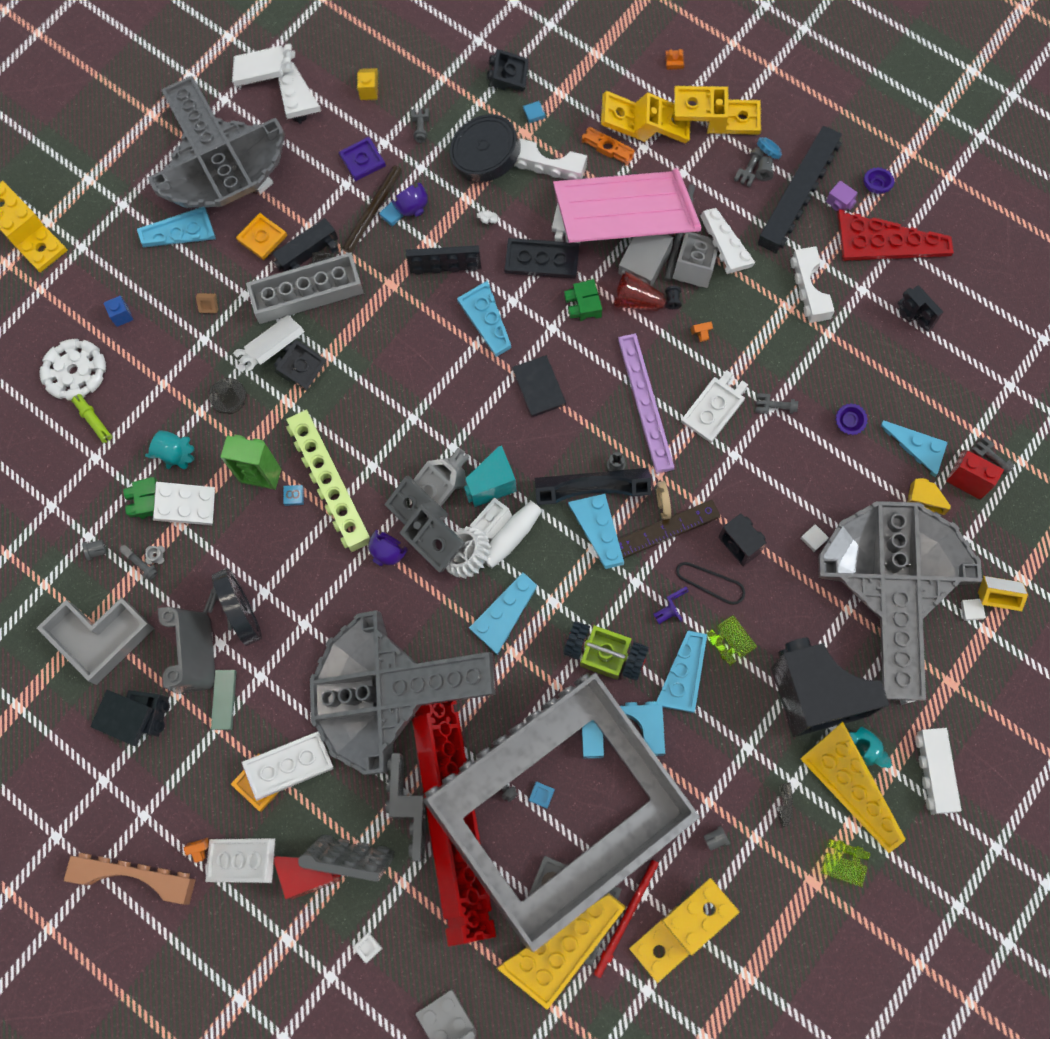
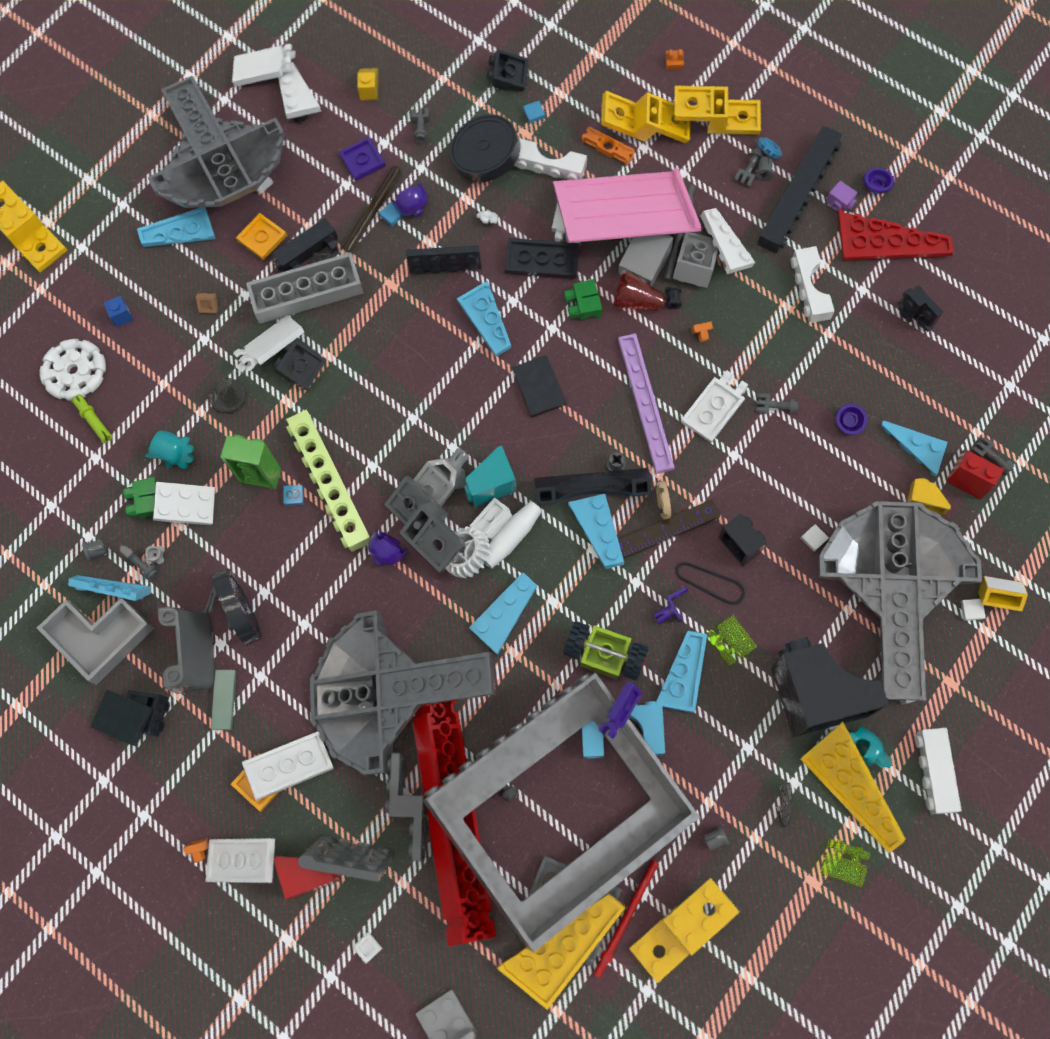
nougat arch [64,853,196,905] -> none
dark azure tile [528,782,555,809] -> none
none -> medium azure wing [68,575,151,601]
none -> dark purple plate [599,681,643,739]

